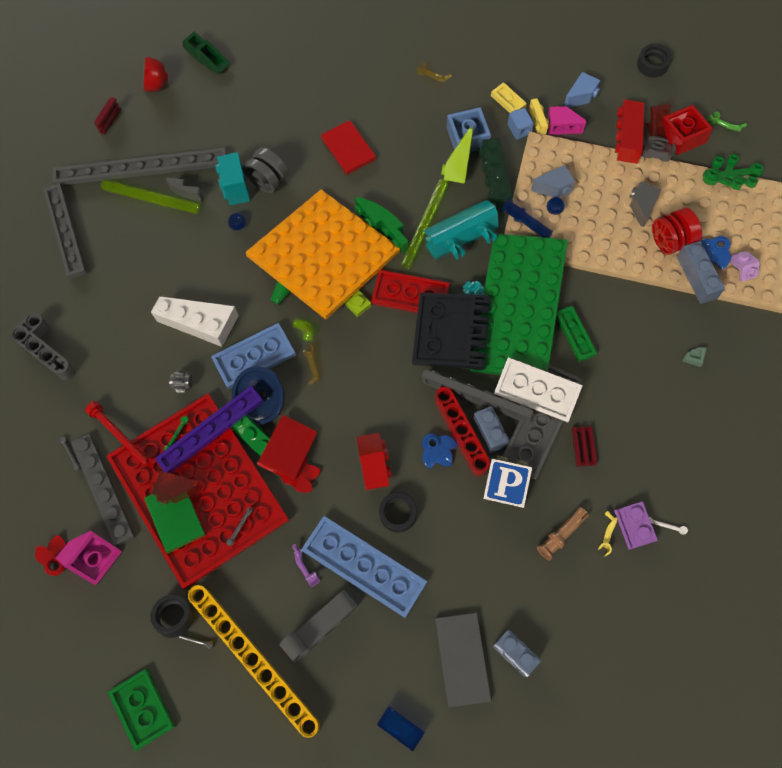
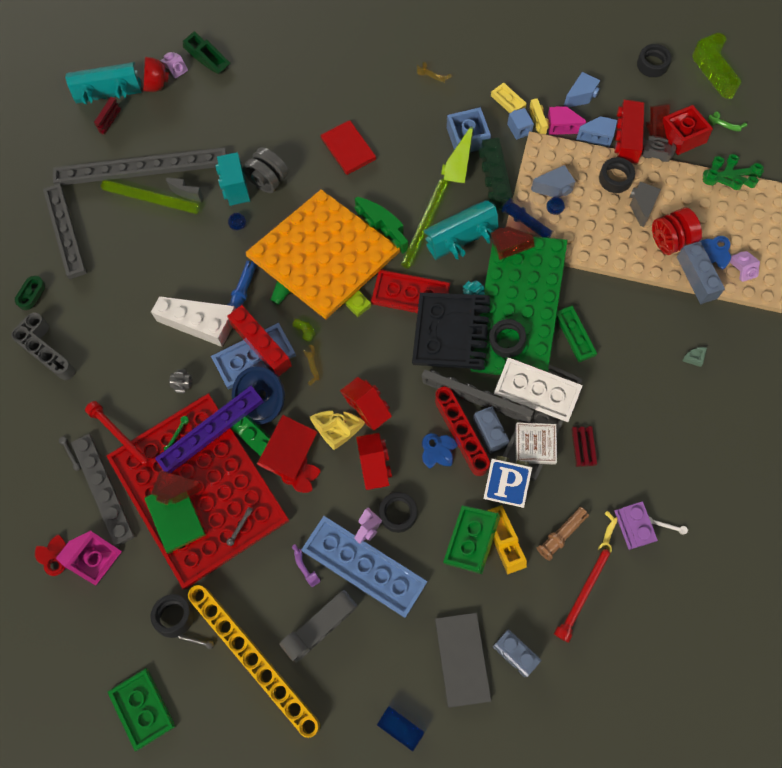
none -> dark green plate [15,276,45,310]
none -> teal piece [65,62,142,105]
none -> lavender bracket [160,52,188,78]
none -> blue pin [227,261,257,309]
none -> red brick [227,305,292,377]
none -> light yellow brick [310,411,365,450]
none -> red brick [340,377,392,430]
none -> lavender bracket [354,508,382,544]
none -> green tile [443,505,501,574]
none -> yellow slope [487,505,527,575]
none -> black tyre [489,319,527,358]
none -> clear red slope [491,227,534,260]
none -> white tile [516,423,557,464]
none -> red piece [554,549,610,643]
none -> medium blue slope [576,116,617,147]
none -> black tyre [599,157,635,193]
none -> clear neon green beam [692,33,741,99]

